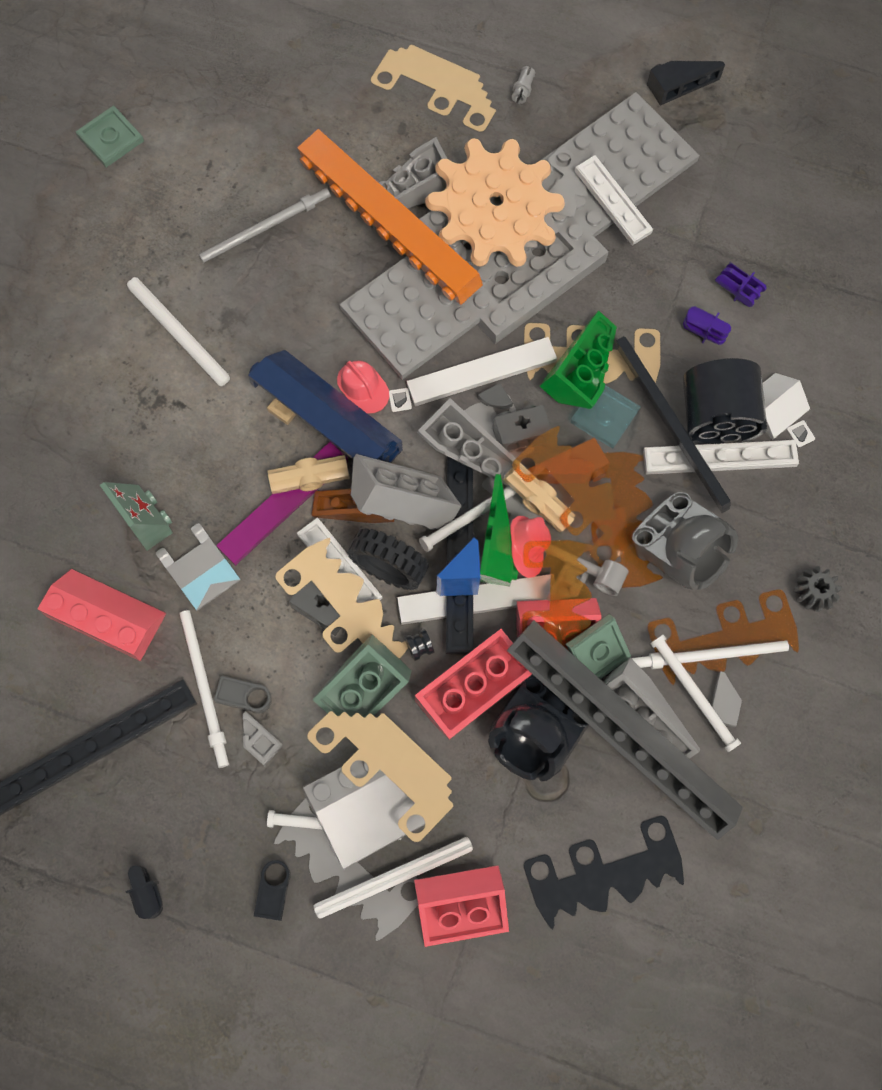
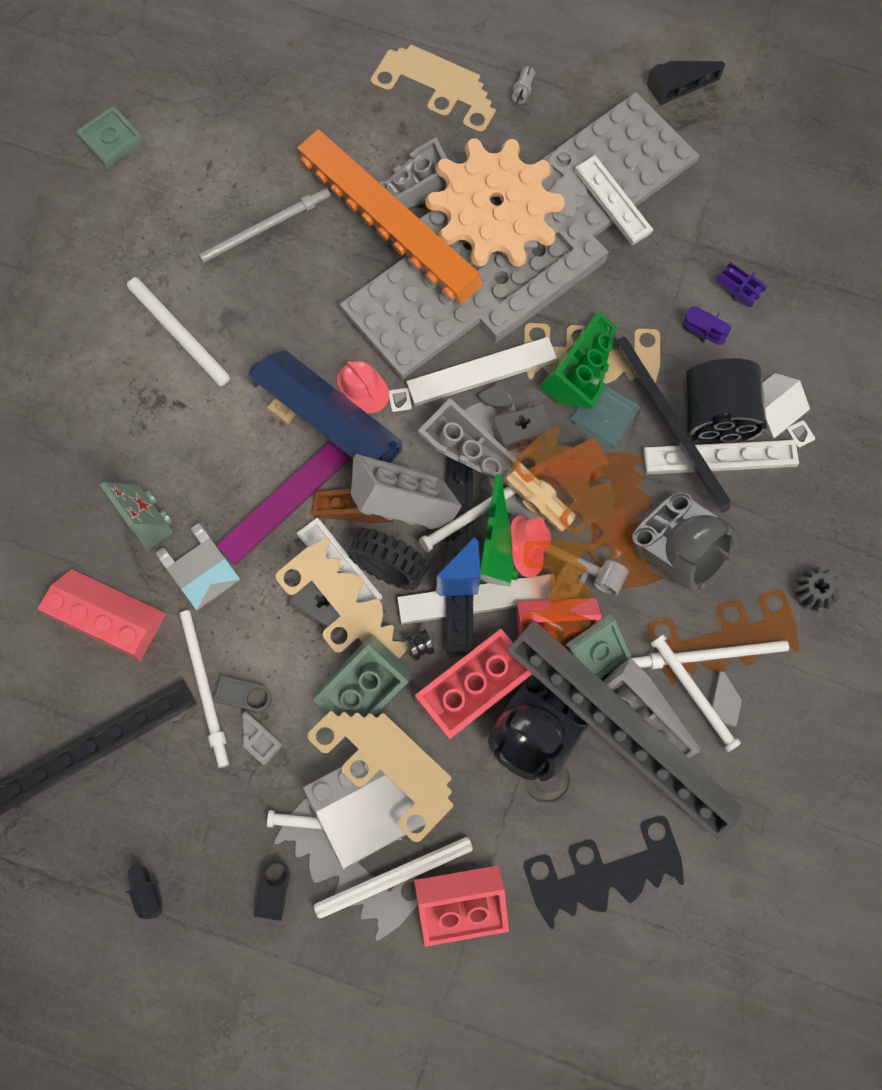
tan piece [268,455,350,494] -> none

